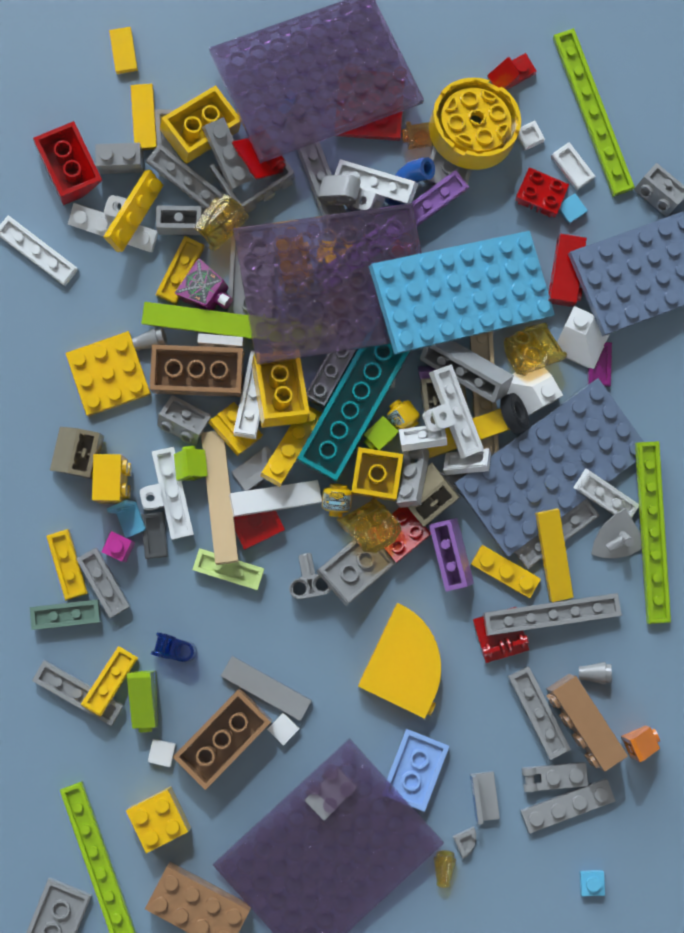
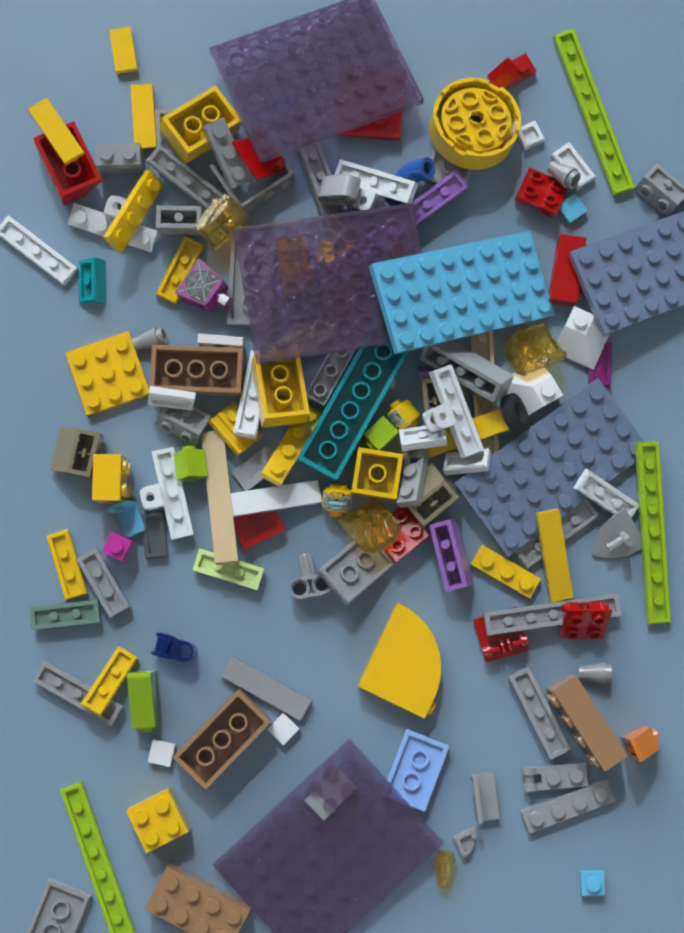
lime tile [141,301,322,348] -> none
clear orange bracket [402,121,434,150] -> none
none -> yellow tile [28,98,84,166]
none -> teal slope [78,257,107,304]
none -> white tile [147,386,196,411]
none -> light grey cone [547,161,581,189]
none -> red hinge [558,602,612,640]

